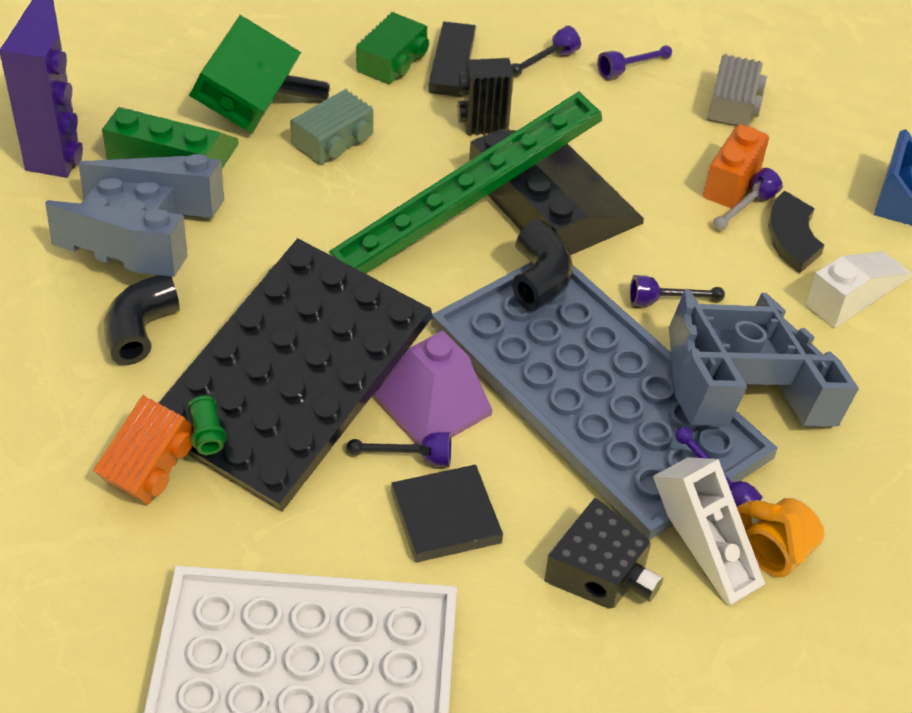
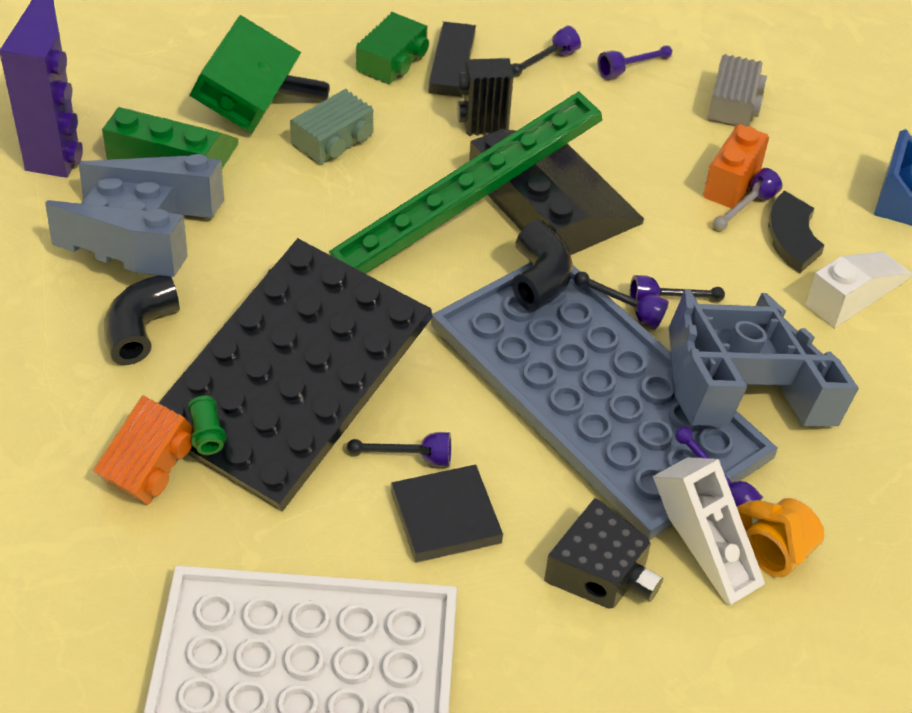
medium lavender slope [374,330,492,444] -> none
none -> hinge [574,271,669,330]

